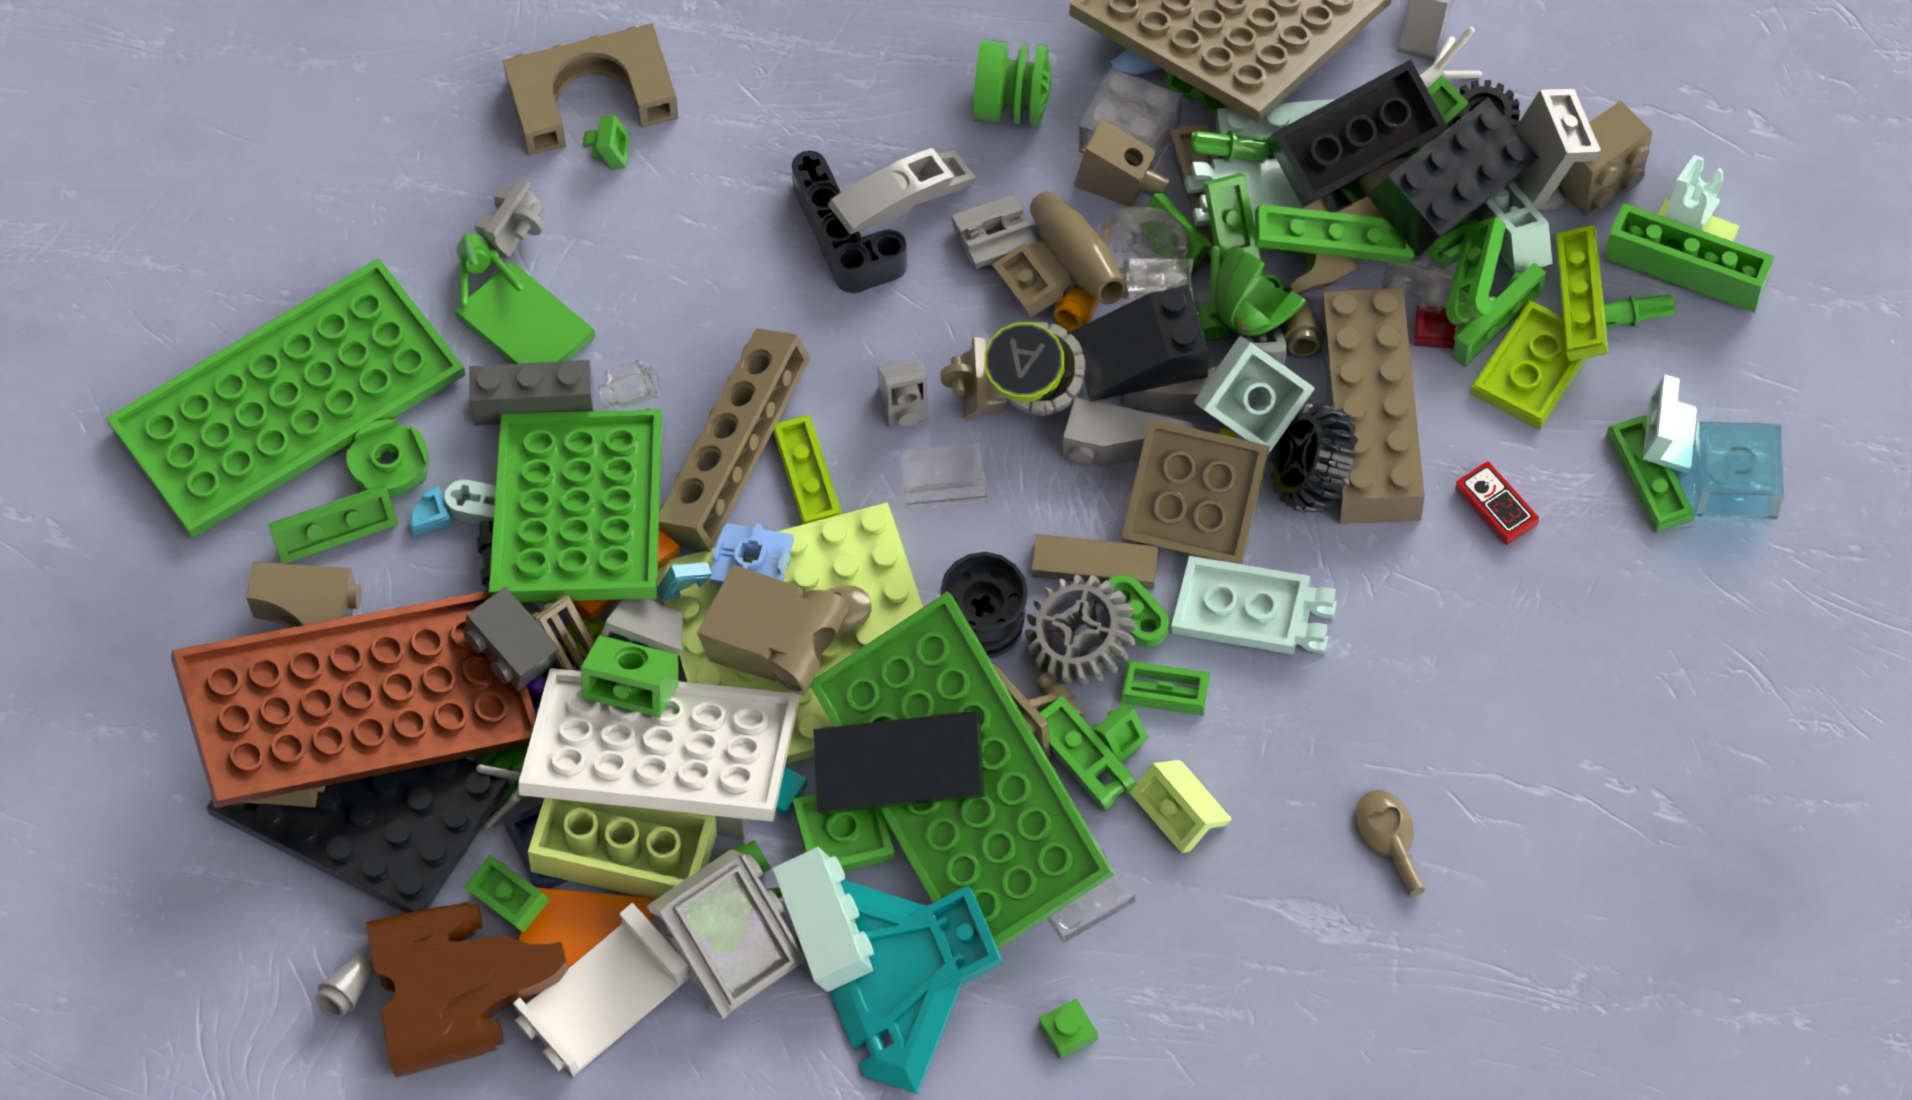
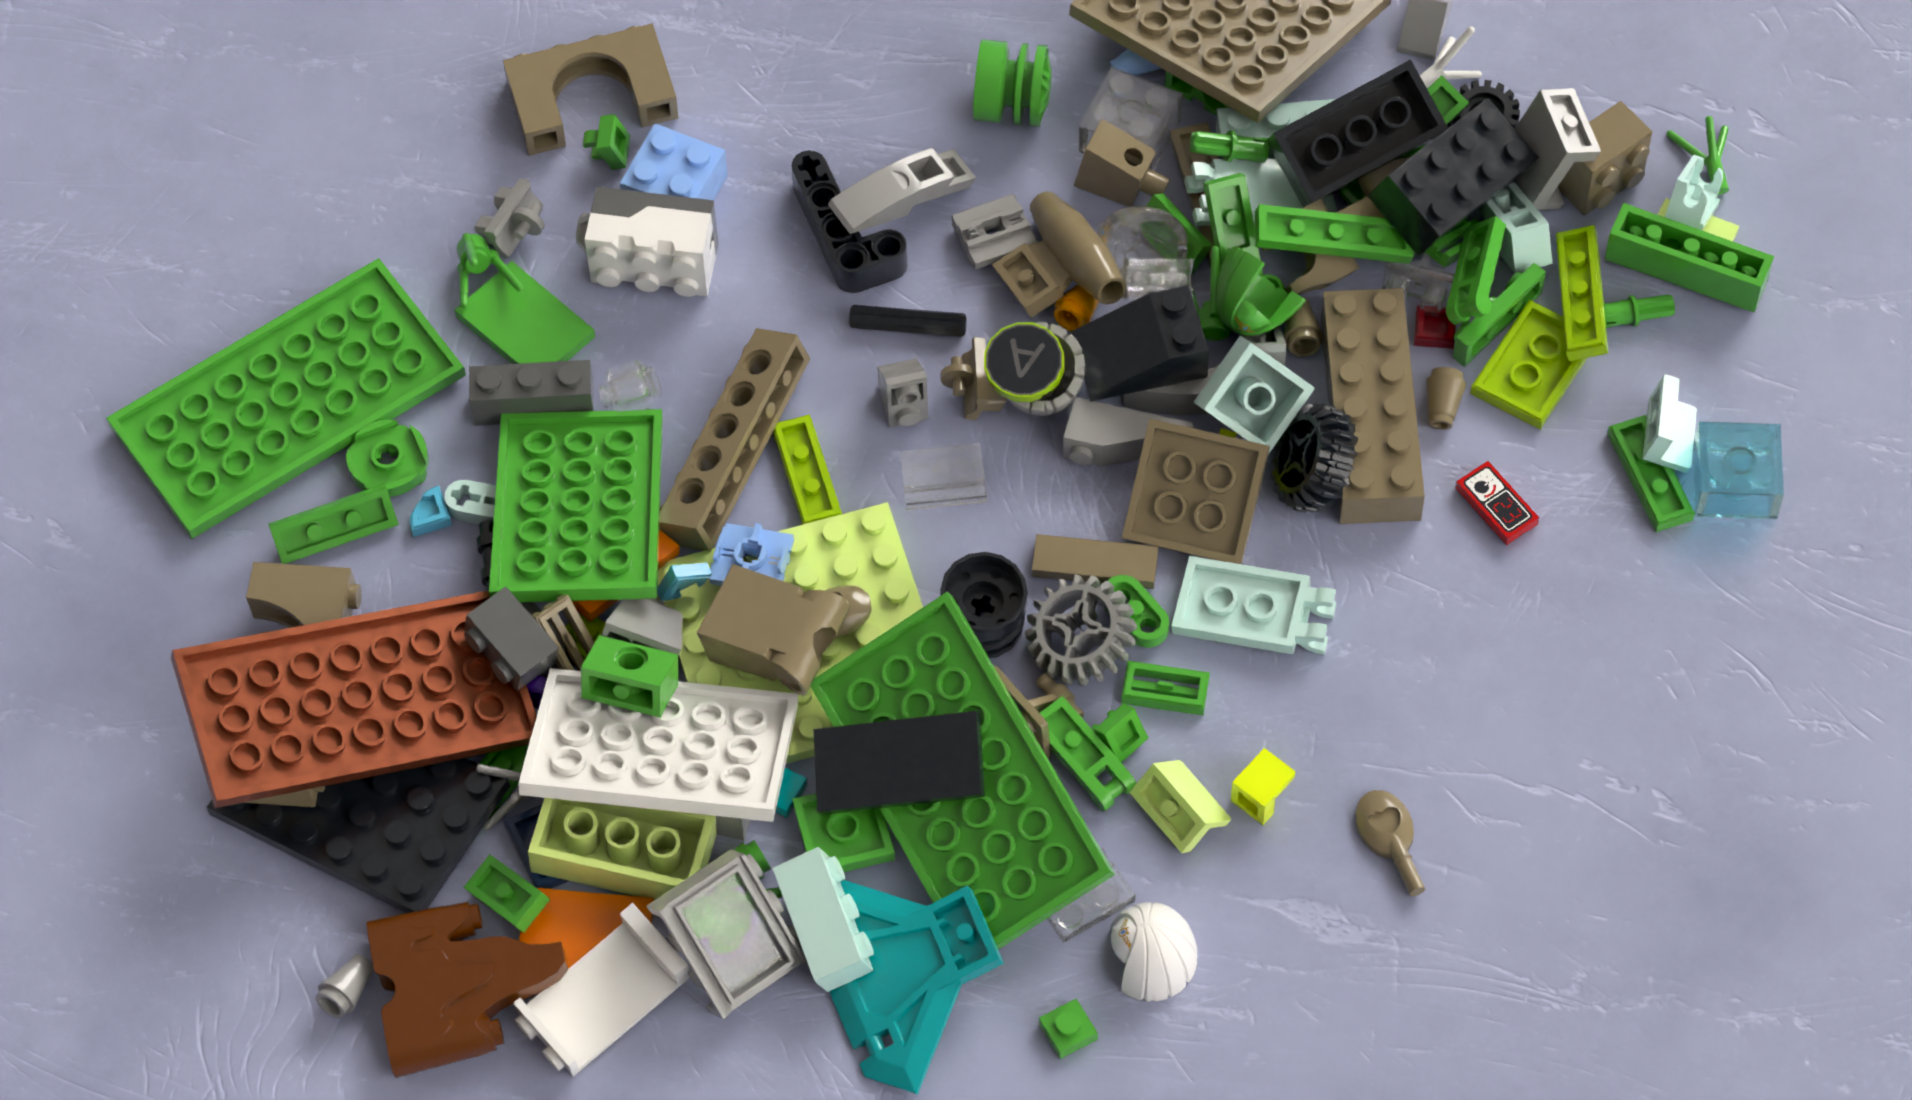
none -> white piece [576,186,718,297]
none -> light blue brick [620,123,728,200]
none -> black axle [849,305,967,336]
none -> white hair [1111,902,1198,1002]
none -> neon yellow panel [1231,748,1295,825]
none -> dark tan cone [1426,367,1466,430]
none -> bright green plant [1666,116,1729,195]

